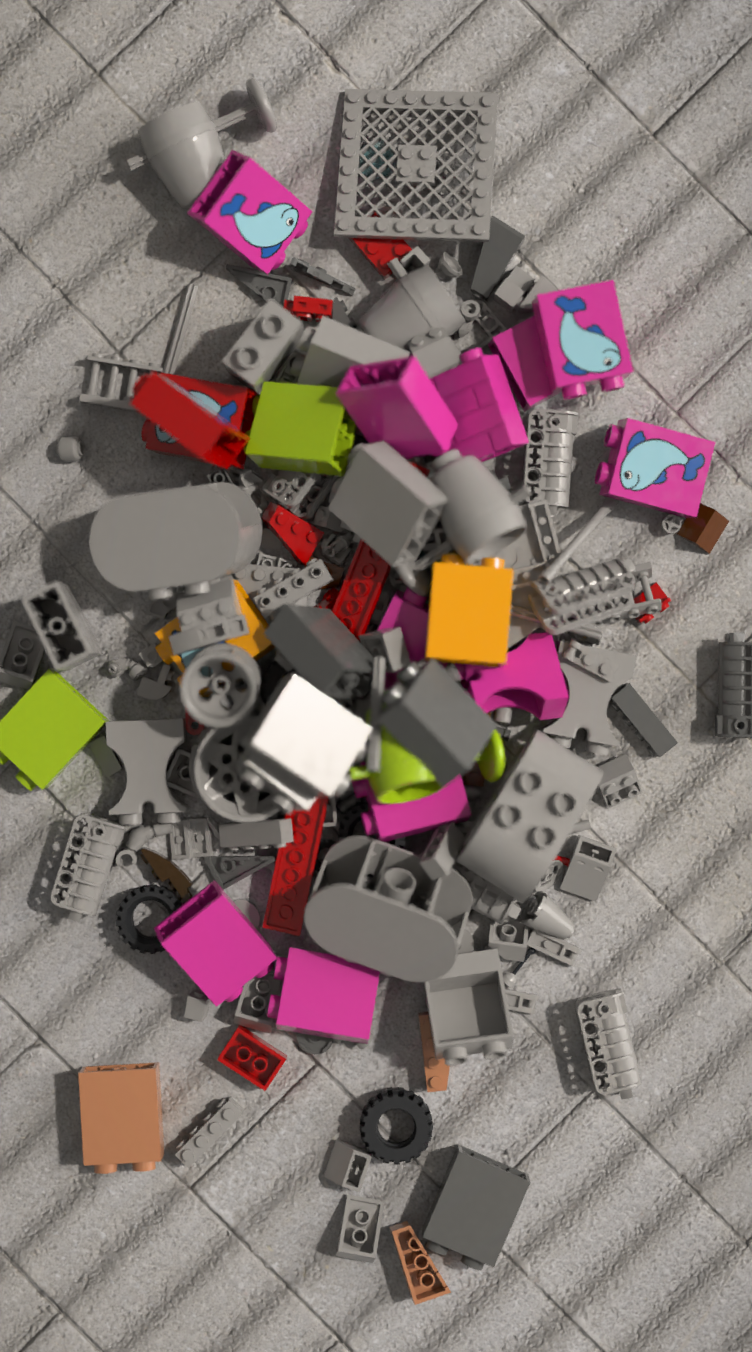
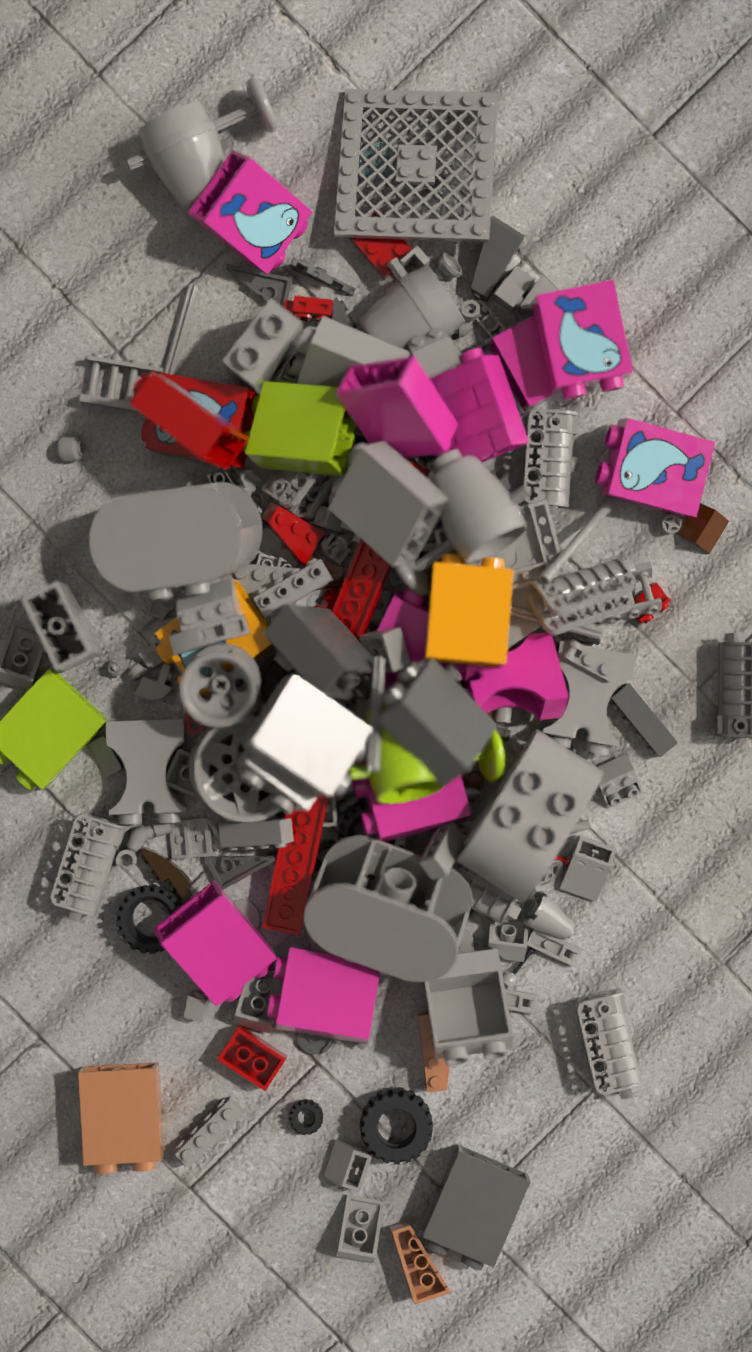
none -> black tyre [289,1099,323,1135]

